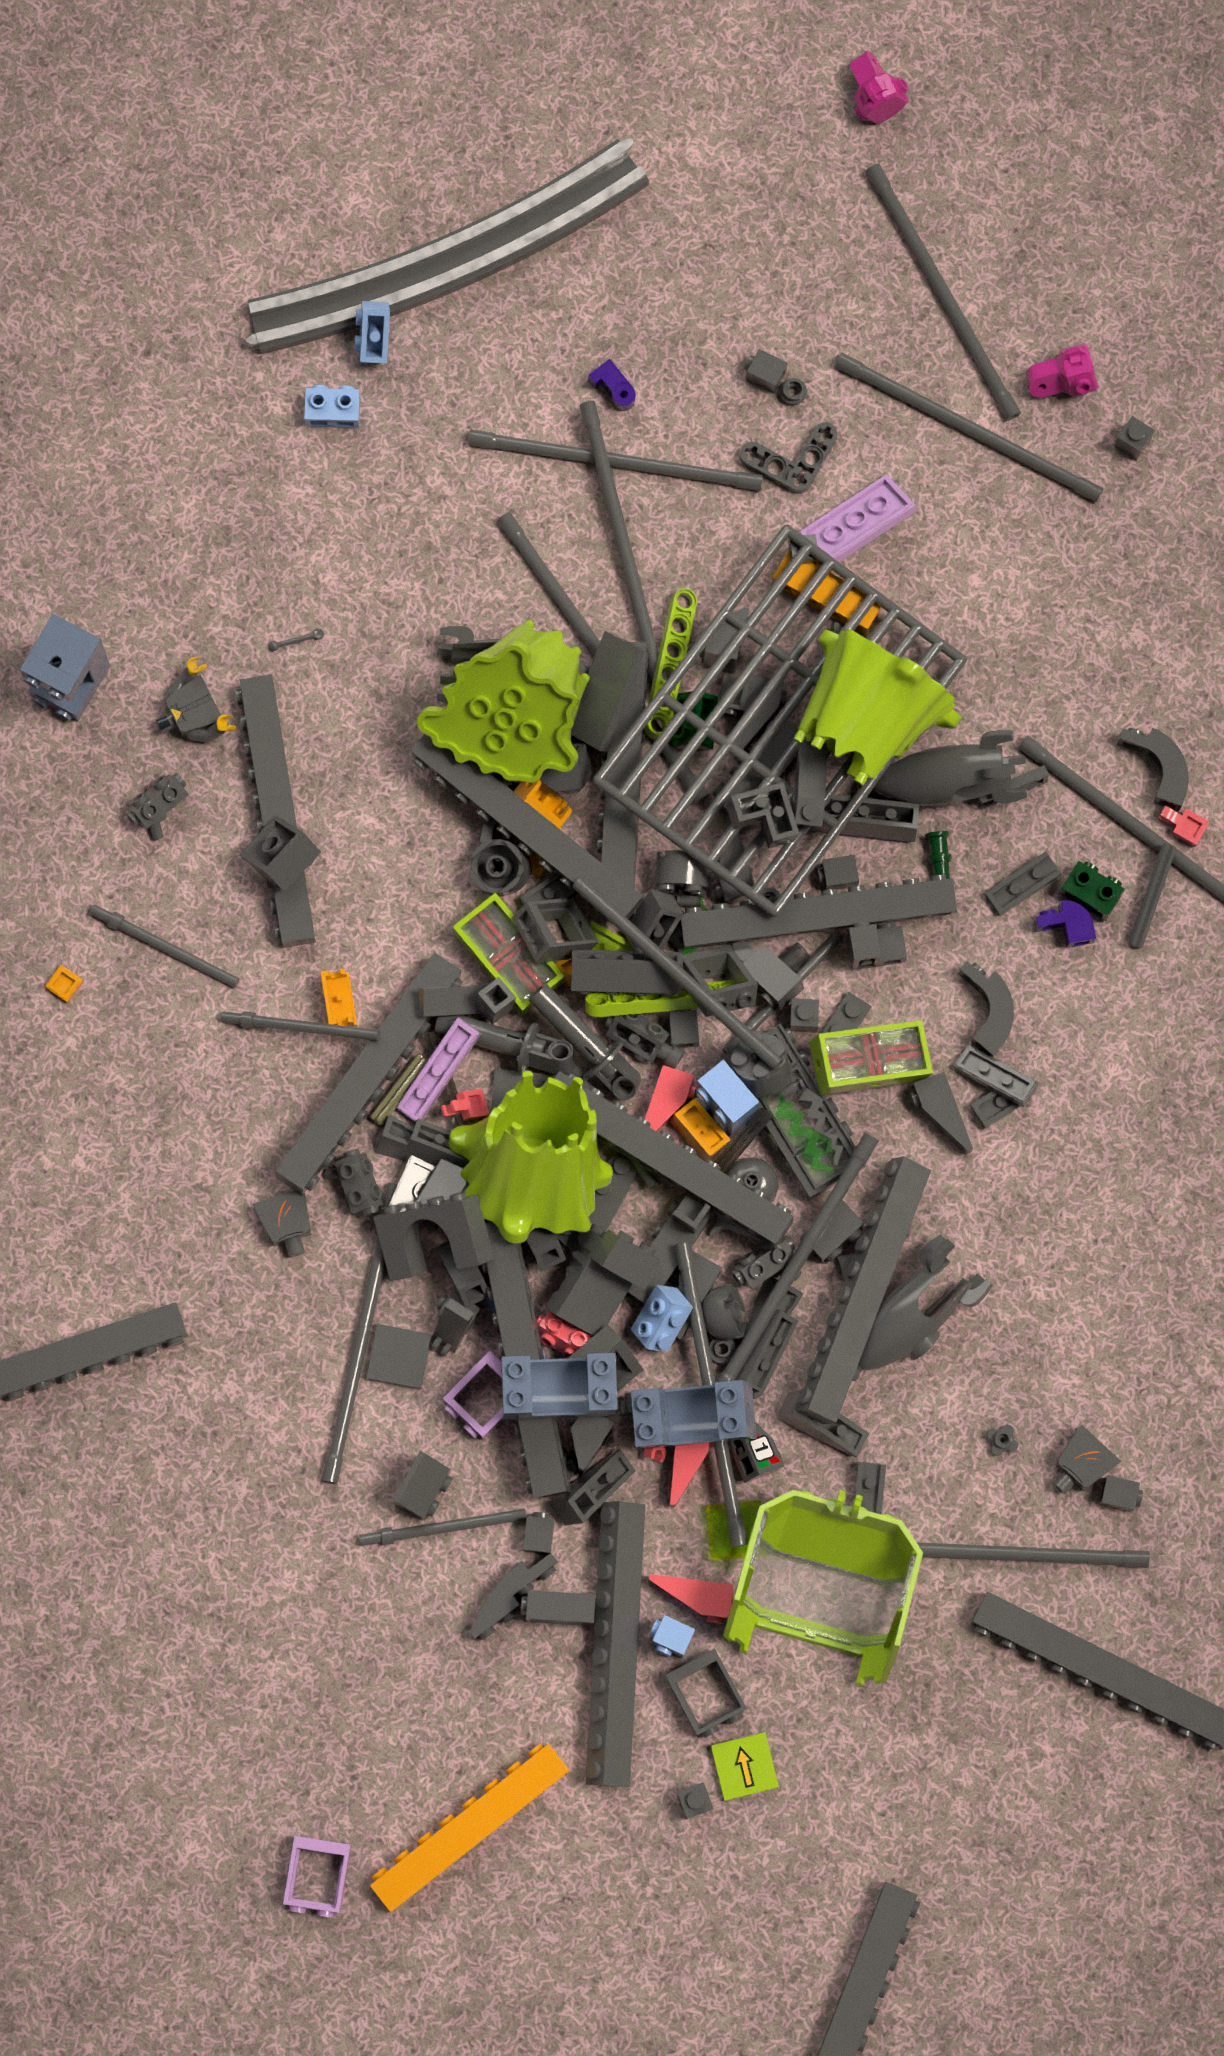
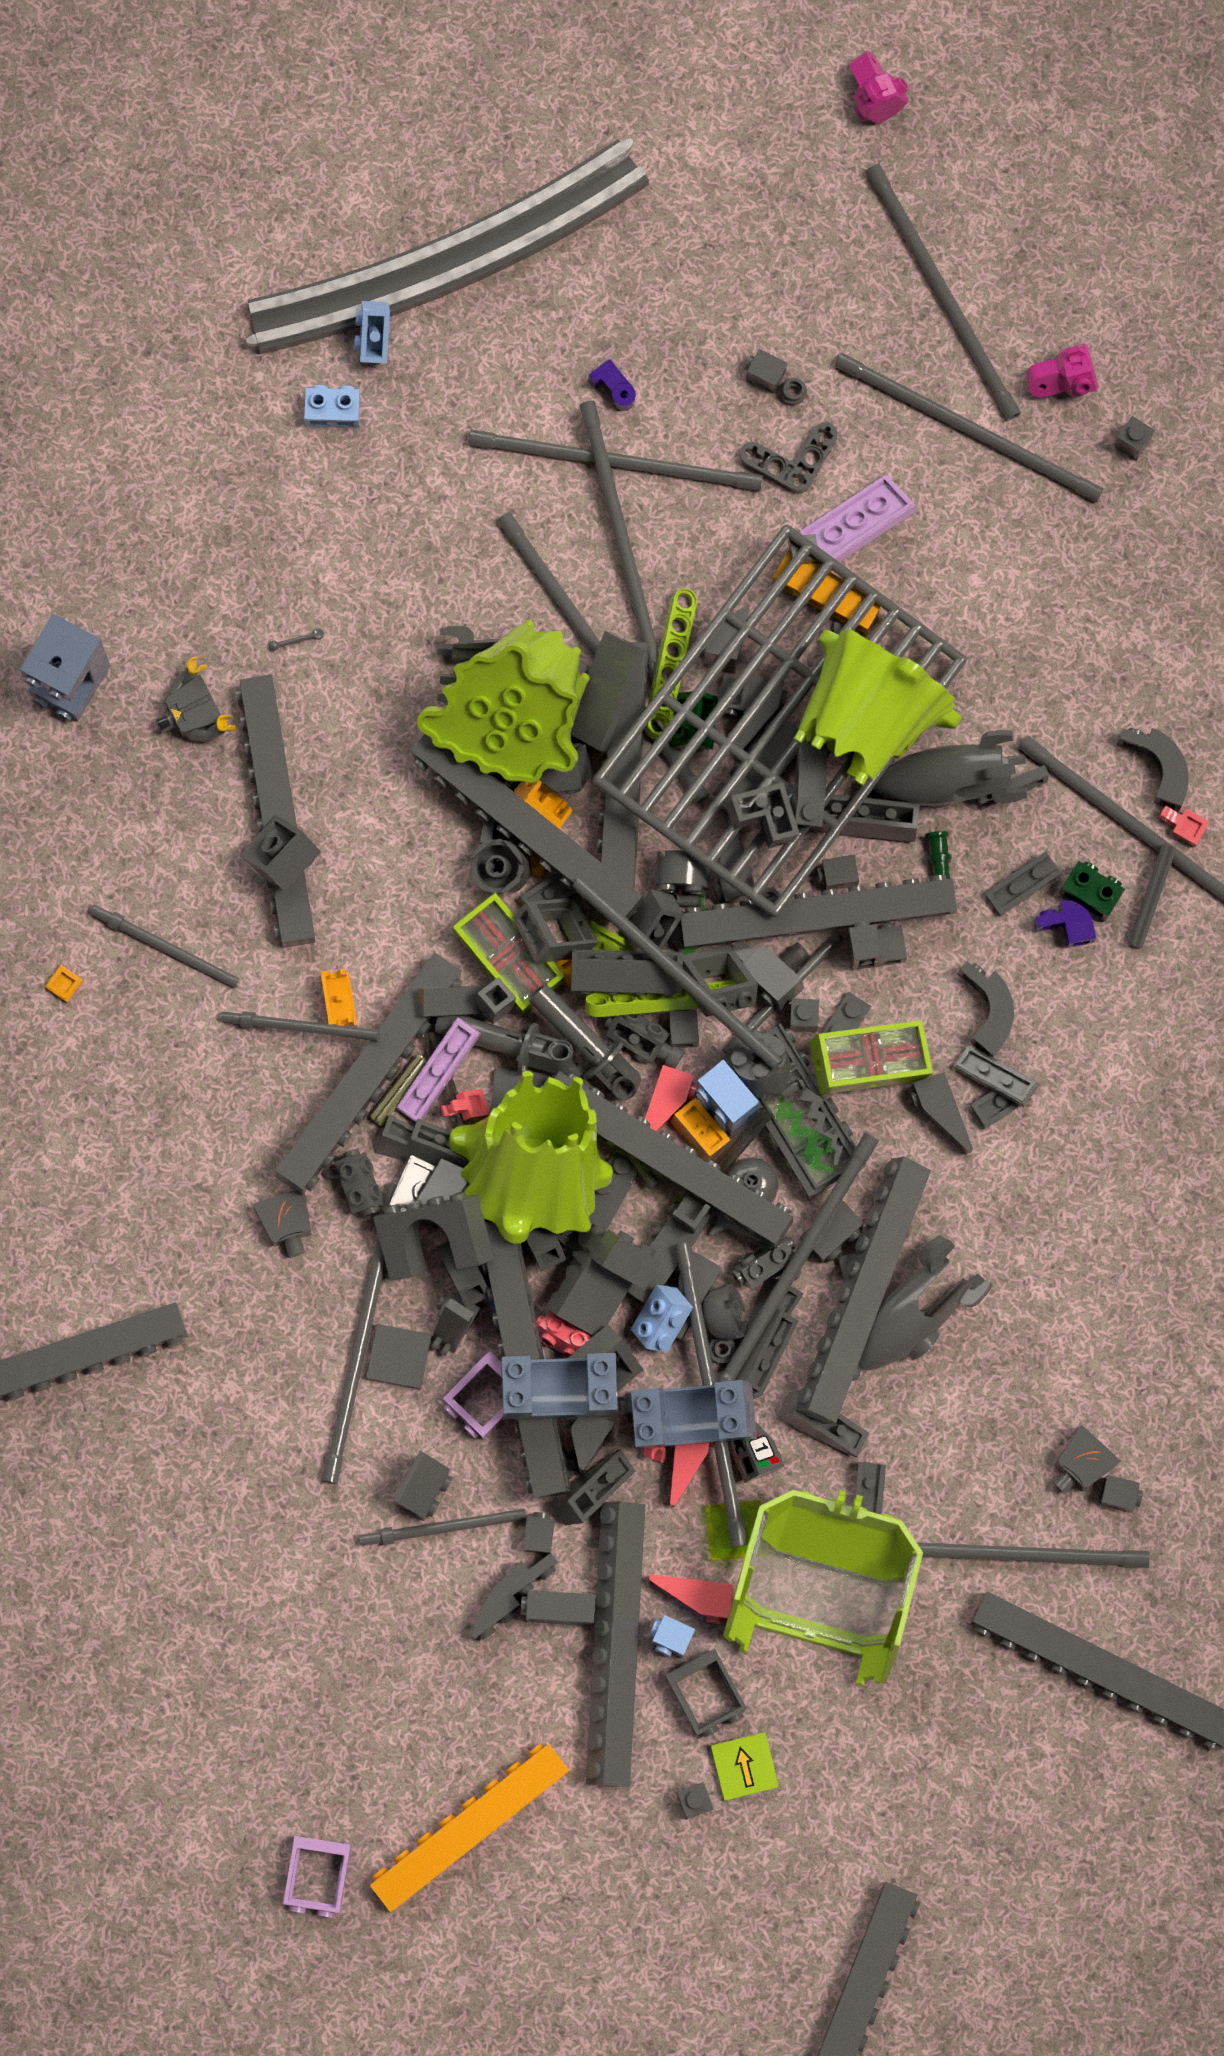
dark grey brick [126,773,189,840] -> none
dark grey plate [987,1425,1018,1456] -> none

